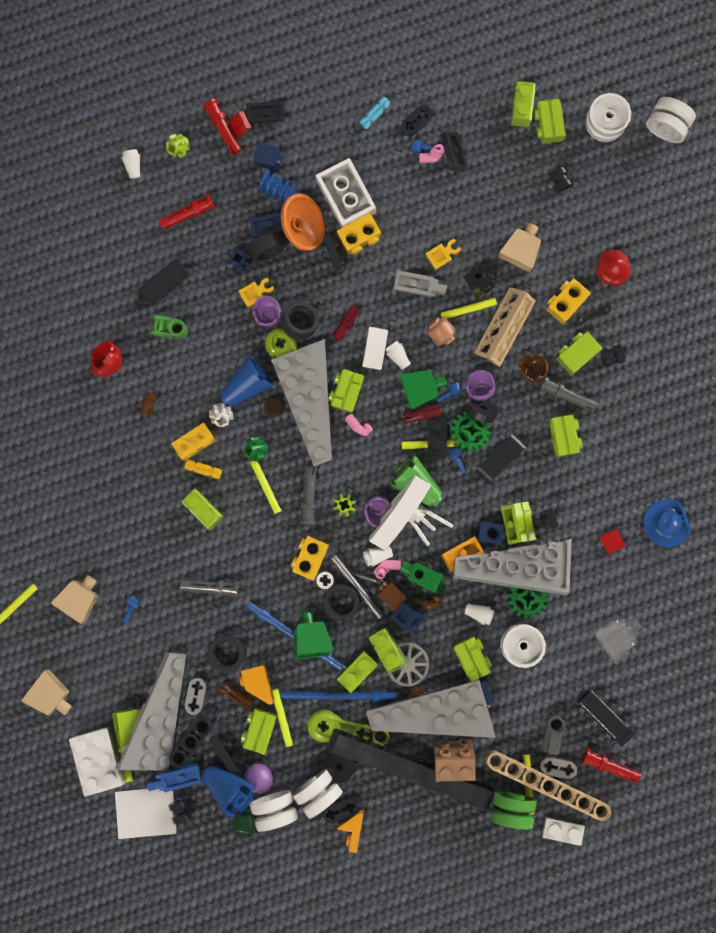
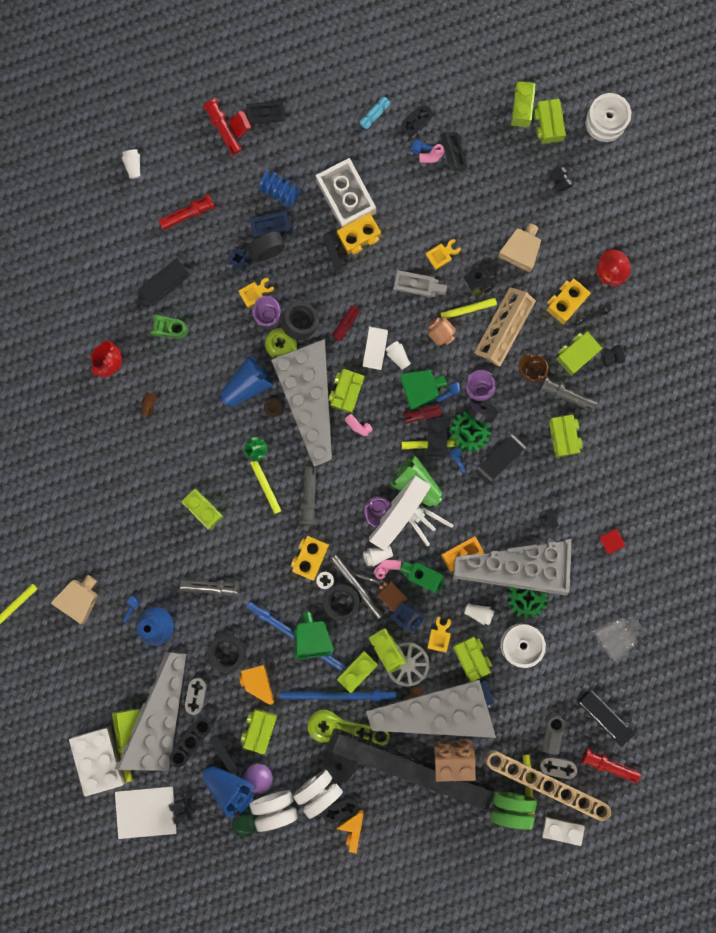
tan torso [21,669,72,716] -> none
blue hinge [147,762,203,793] -> none
lime gear [166,134,190,158] -> none
yellow brick [171,423,216,461] -> none
yellow axle [184,459,222,479] -> none
white gear [209,403,233,427] -> none
reddish brown axle [218,682,254,711] -> none
dark blue brick [253,142,283,172] -> none
neon yellow bar [271,689,293,747] -> none
orange dish [281,193,325,251] -> none
lime gear [333,494,356,517] -> none
reddish brown arm [413,594,442,610] -> none
dark blue brick [476,522,506,544] -> none
lime brick [501,502,536,545] -> none
blue hat [643,499,691,547] -> none
white wheel [646,97,696,143] -> none
none -> blue cone [135,607,174,646]
none -> yellow plate [427,617,451,653]

